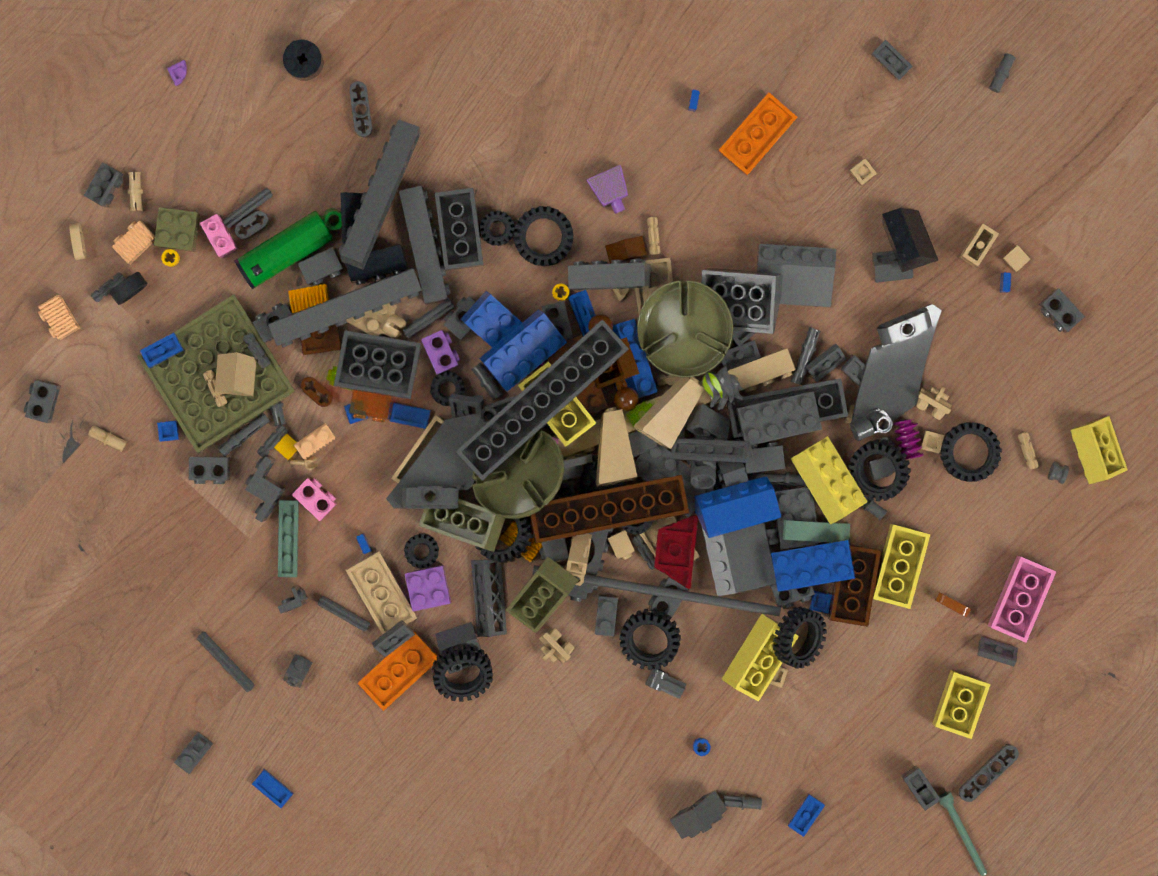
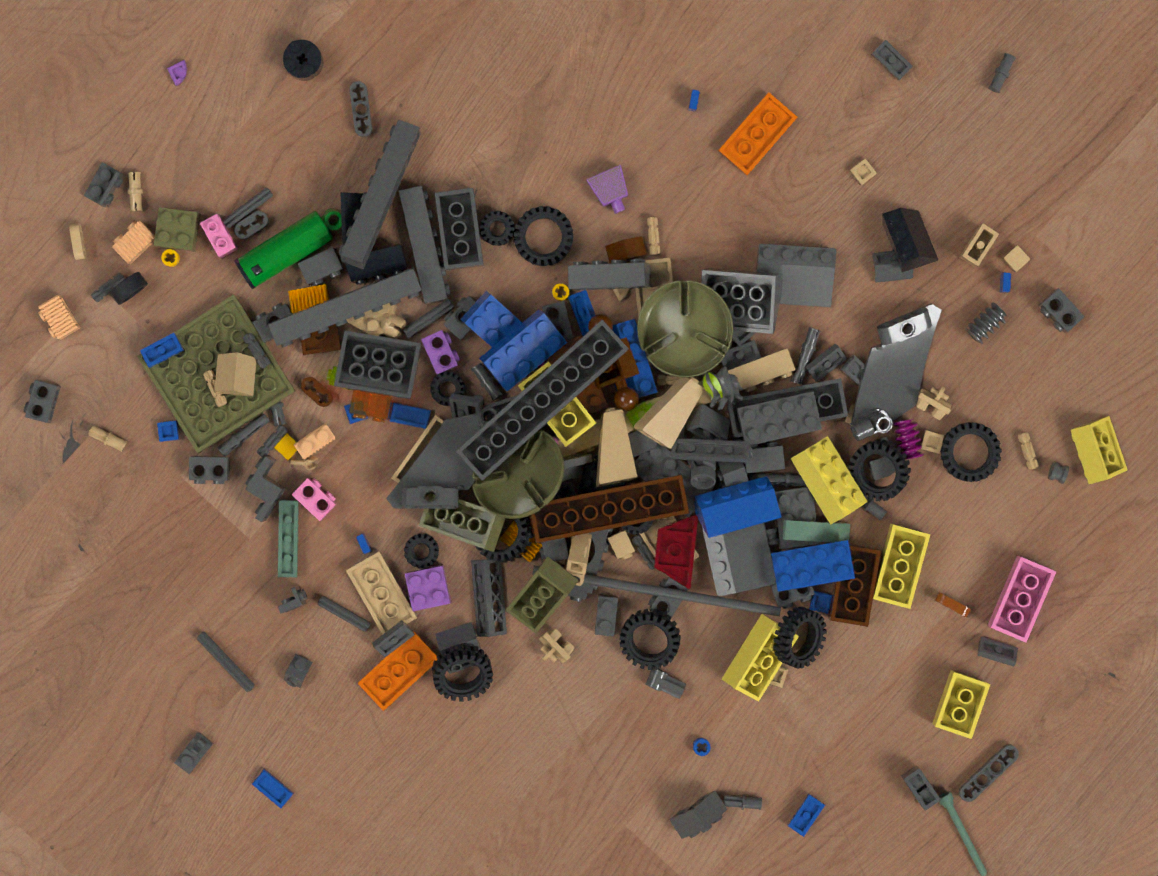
none -> dark grey piece [965,302,1007,344]

